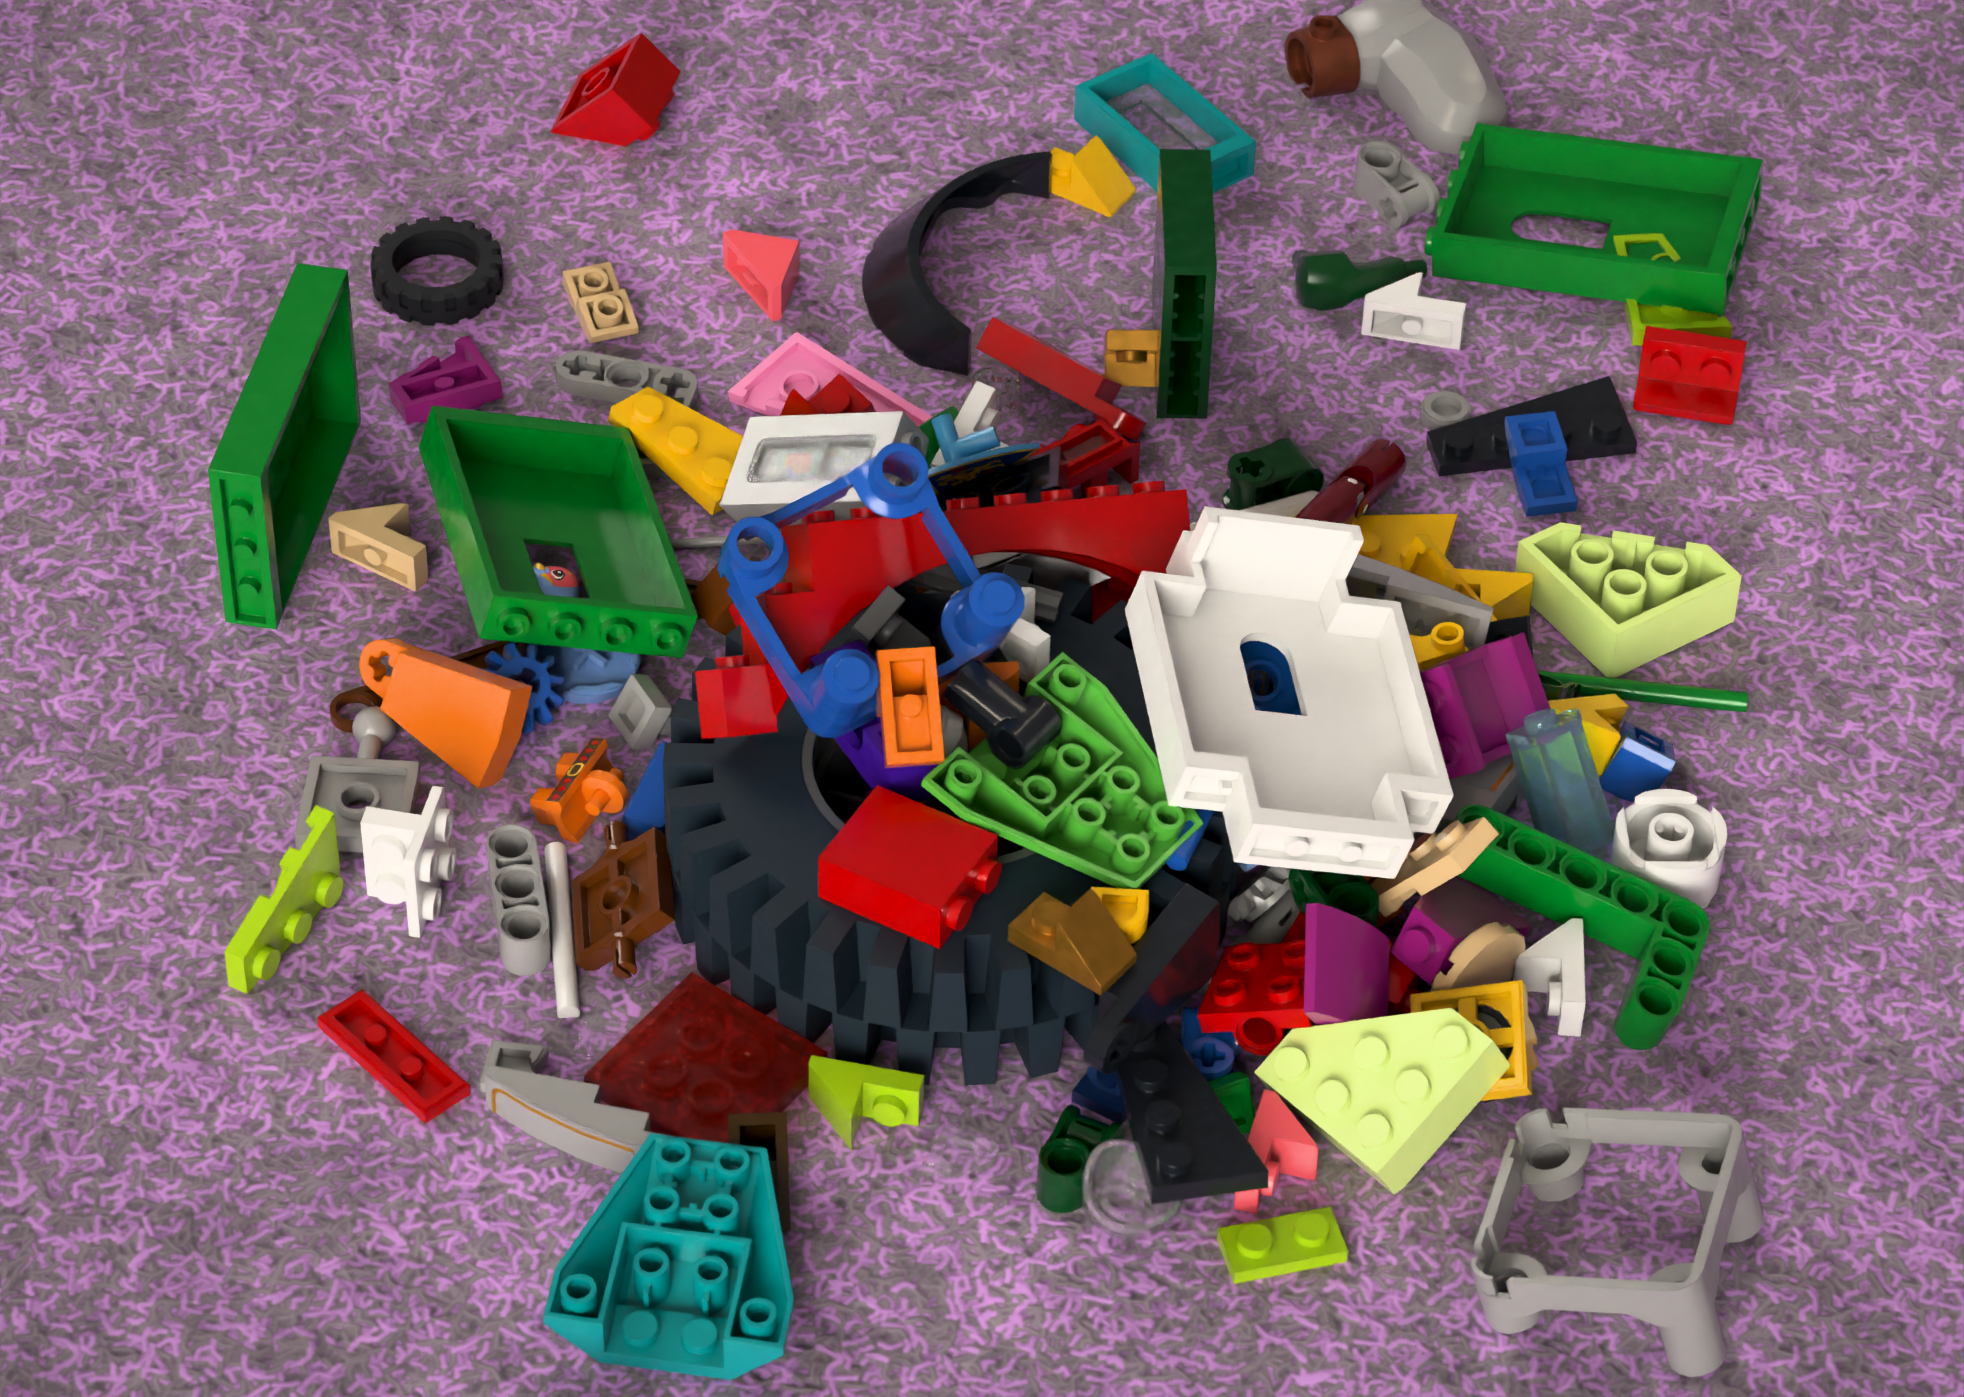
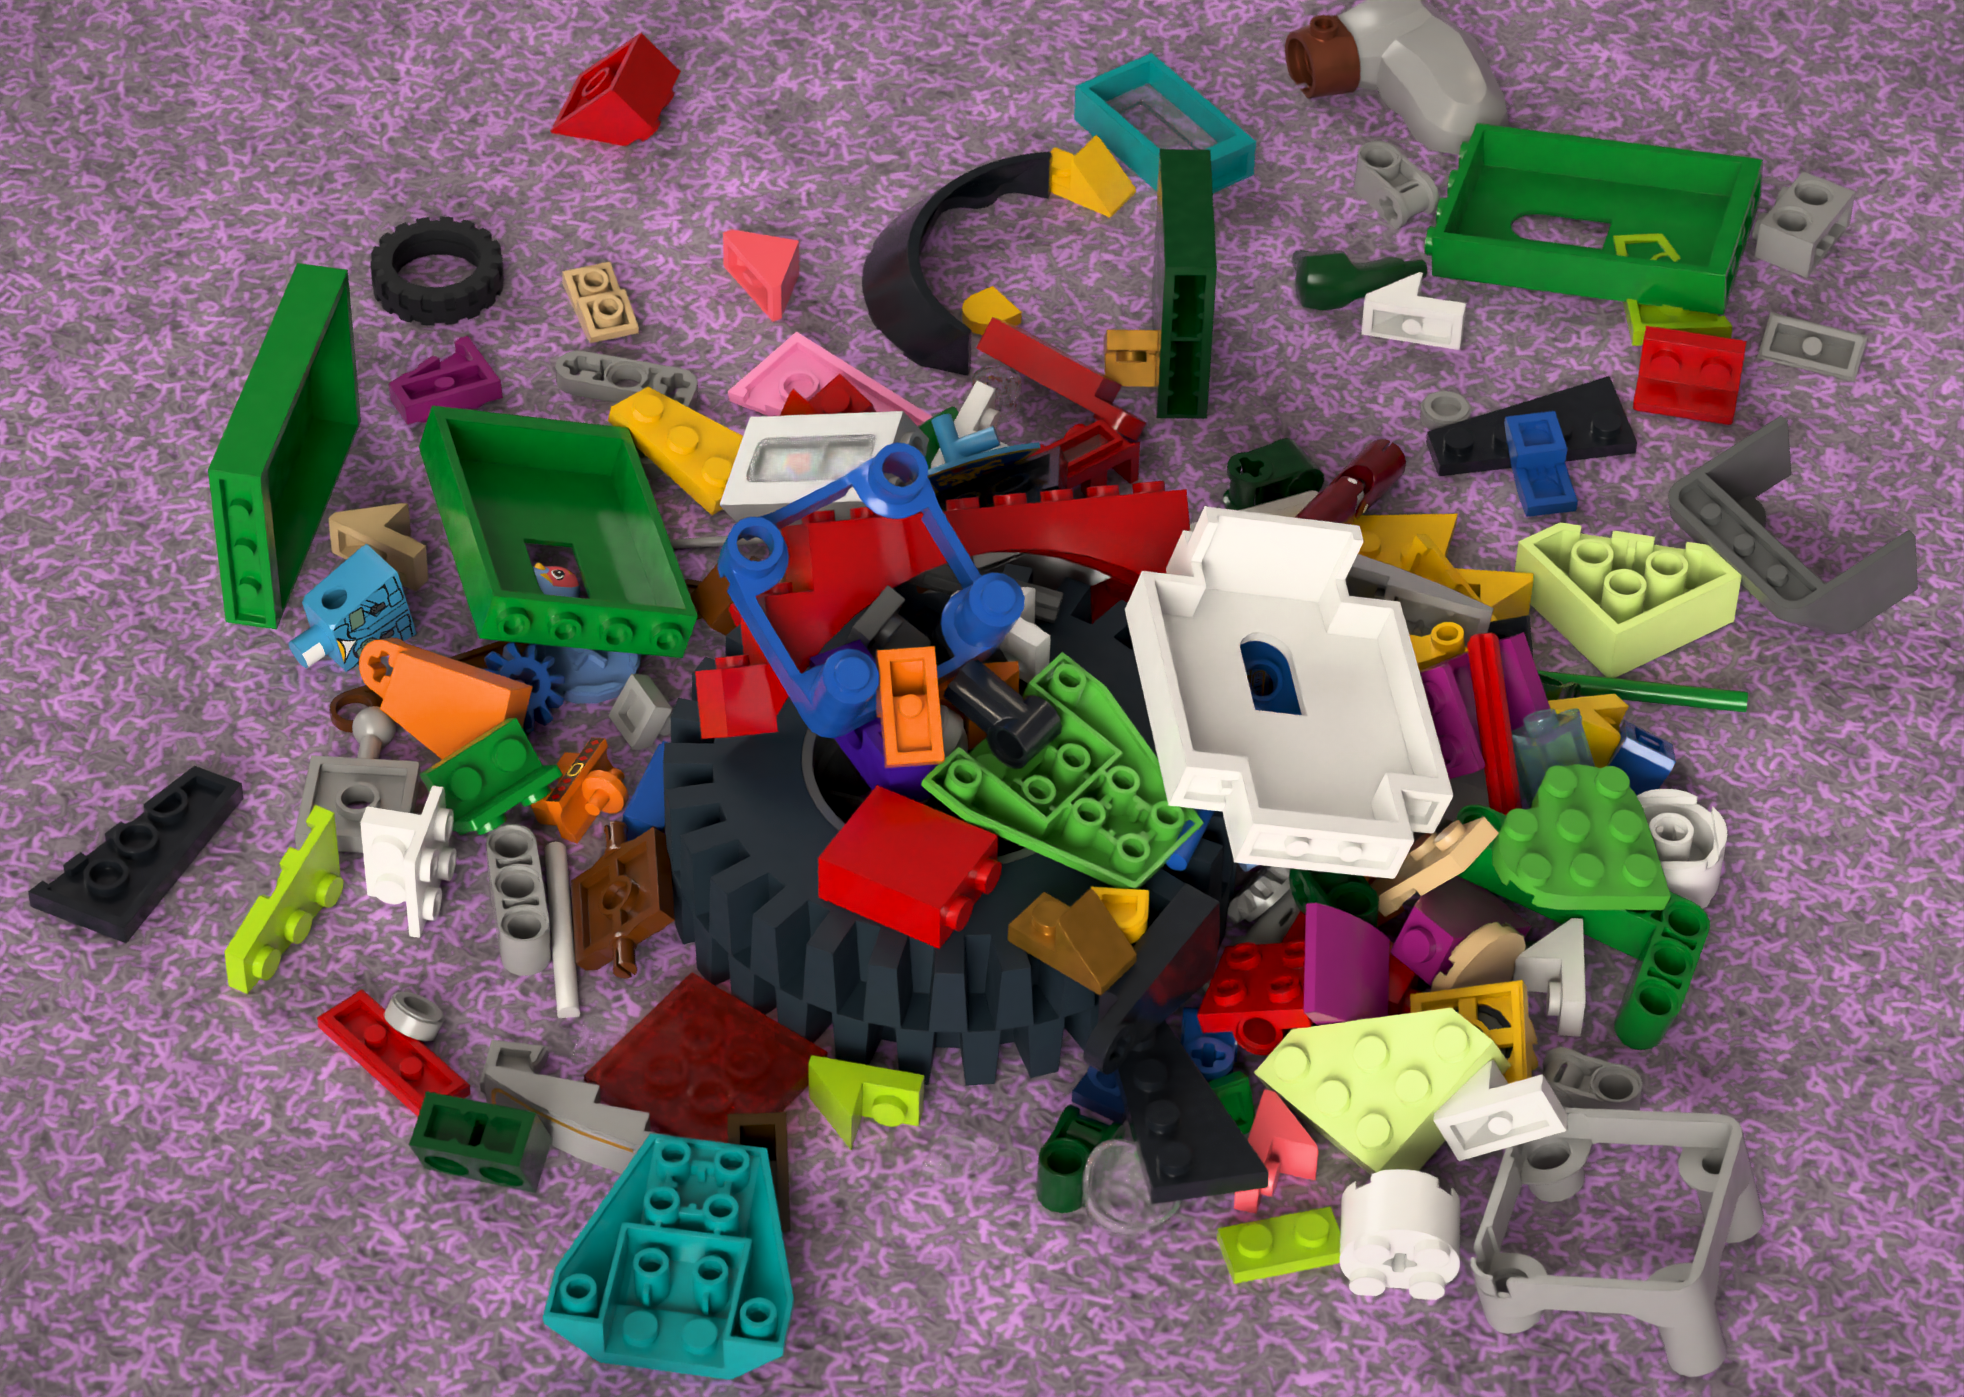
none -> black wing [28,766,243,943]
none -> dark azure torso [288,544,417,672]
none -> light grey tile [384,992,445,1041]
none -> dark green brick [409,1091,552,1193]
none -> green bracket [419,718,563,835]
none -> yellow tile [962,286,1022,335]
none -> white brick [1340,1169,1461,1300]
none -> white slope [1434,1060,1568,1161]
none -> red axle [1467,633,1522,816]
none -> bright green plate [1492,764,1671,910]
none -> light grey piece [1542,1047,1642,1111]
none -> dark grey windscreen [1668,415,1918,635]
none -> light grey brick [1752,172,1855,278]
none -> light grey slope [1757,312,1868,382]

